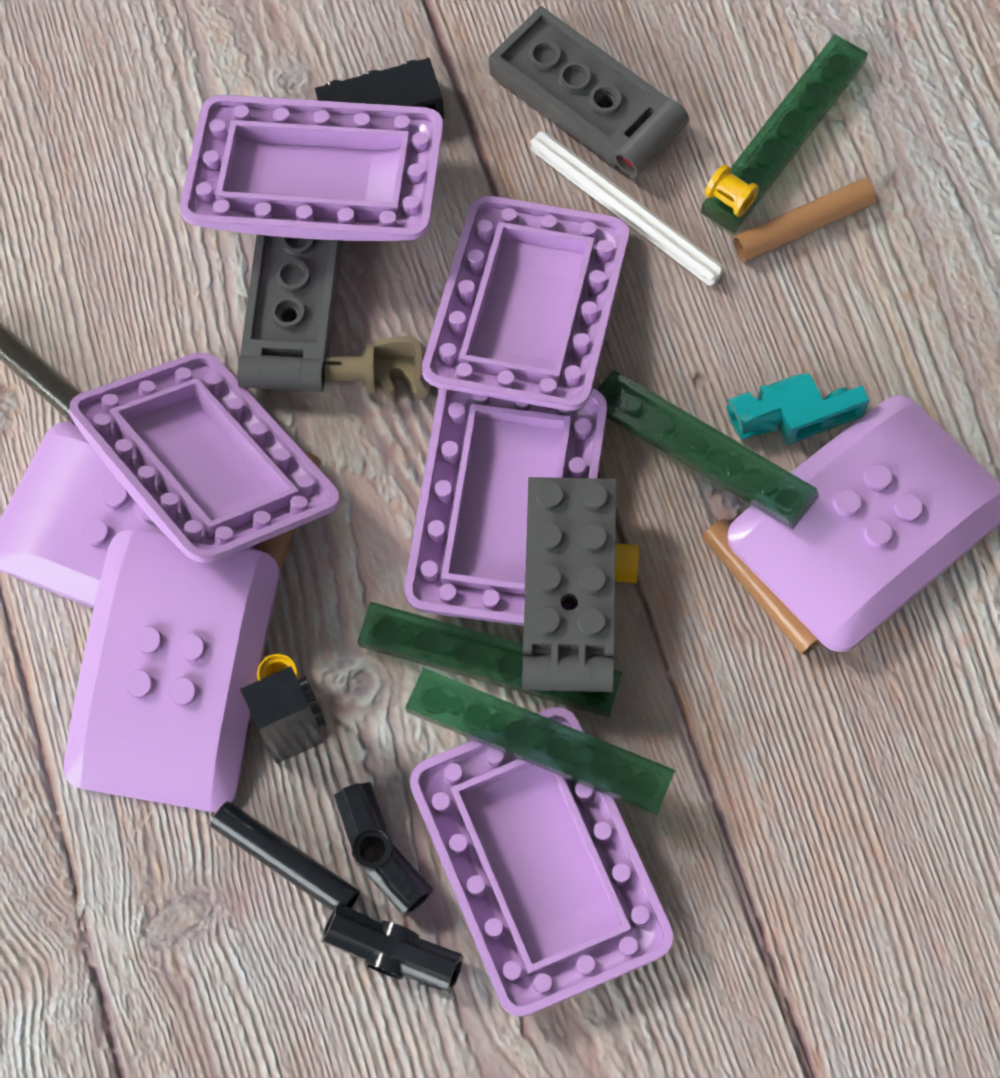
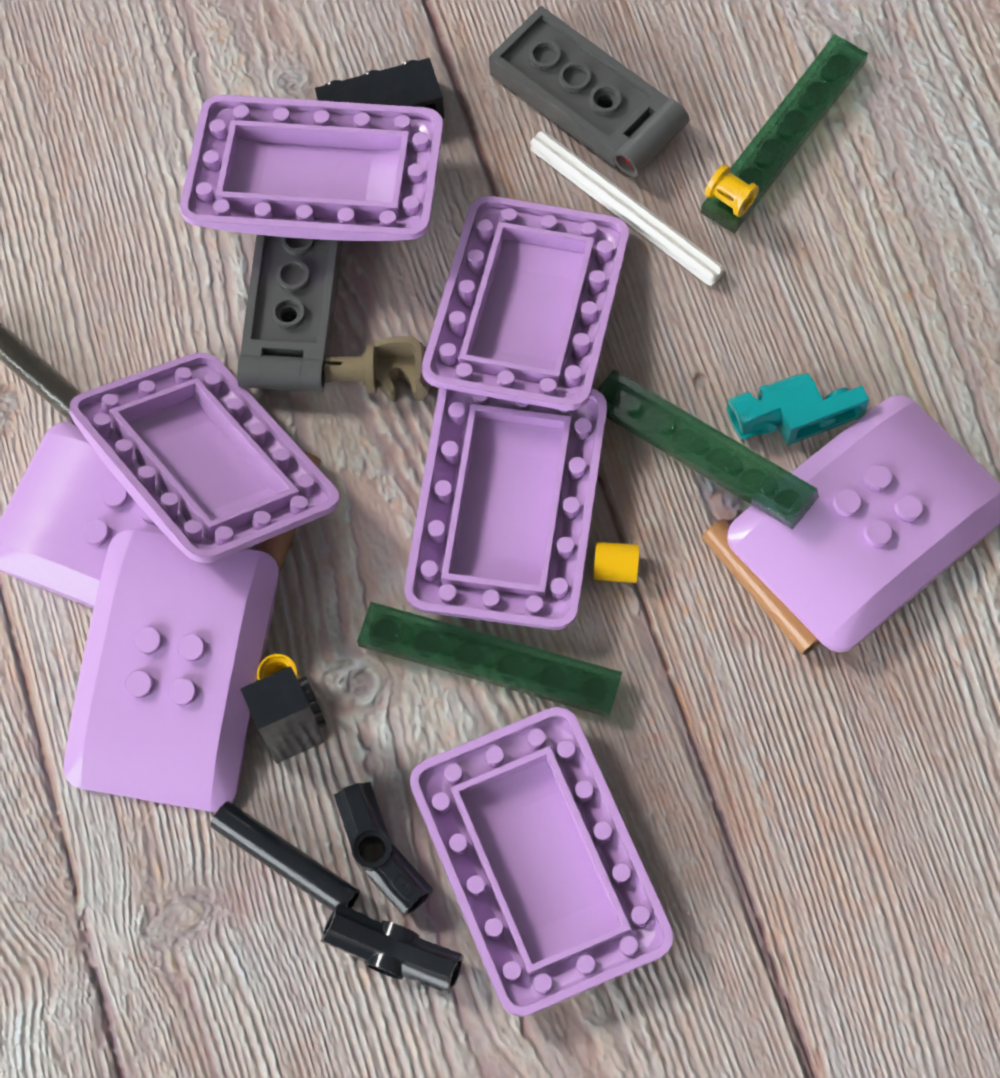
clear green plate [405,667,675,816] -> none
dark grey hinge [522,477,616,692] -> none
medium nougat piece [733,178,876,262] -> none

